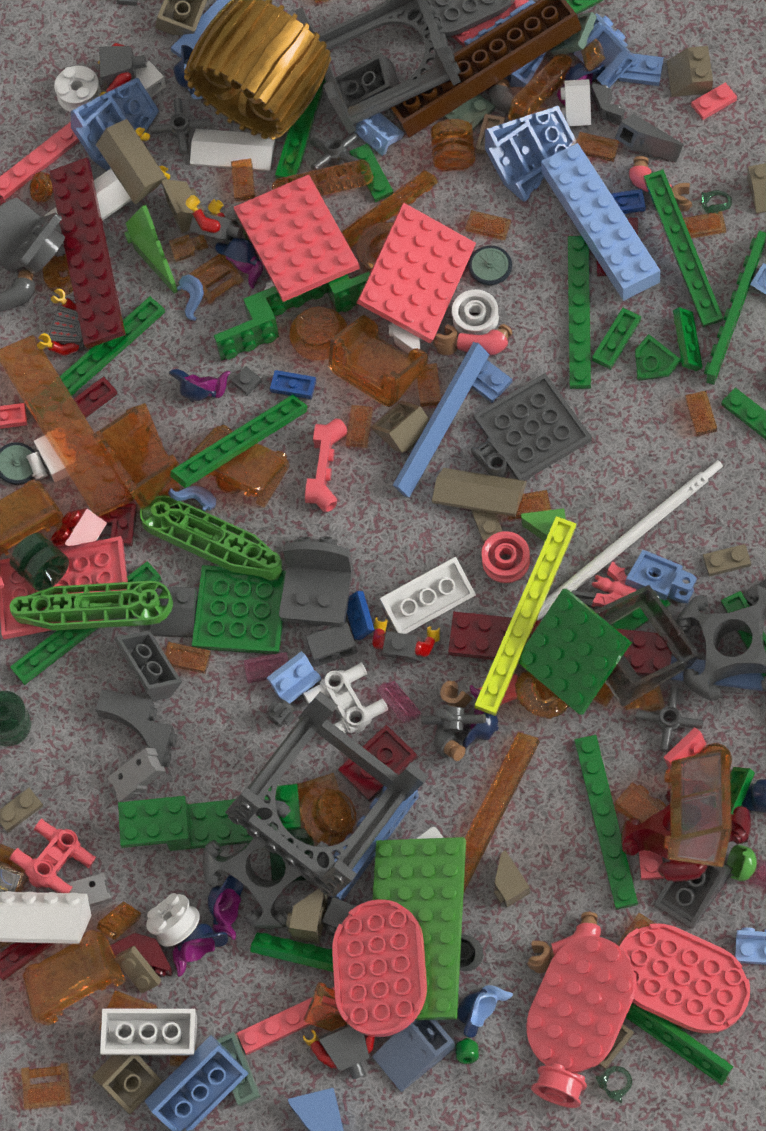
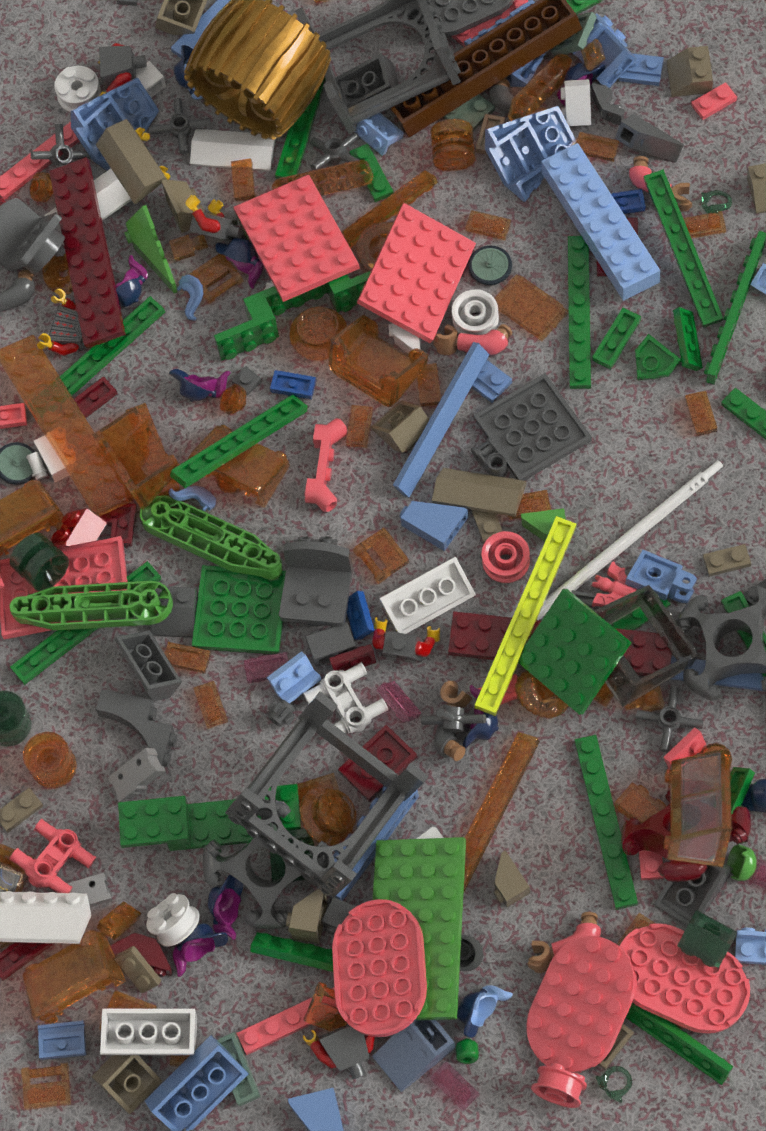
none -> clear orange wheel [23,732,77,789]
none -> dark grey bar [30,124,90,168]
none -> medium blue plate [38,1020,86,1060]
none -> dark blue hair [116,255,148,308]
none -> clear orange plate [193,681,228,729]
none -> clear orange plate [220,384,246,415]
none -> dark red plate [329,644,377,671]
none -> clear orange plate [353,527,409,584]
none -> medium blue slope [400,501,468,551]
none -> clear pink plate [430,1061,480,1112]
none -> clear orange piece [494,274,569,341]
none -> clear green slope [677,910,737,968]

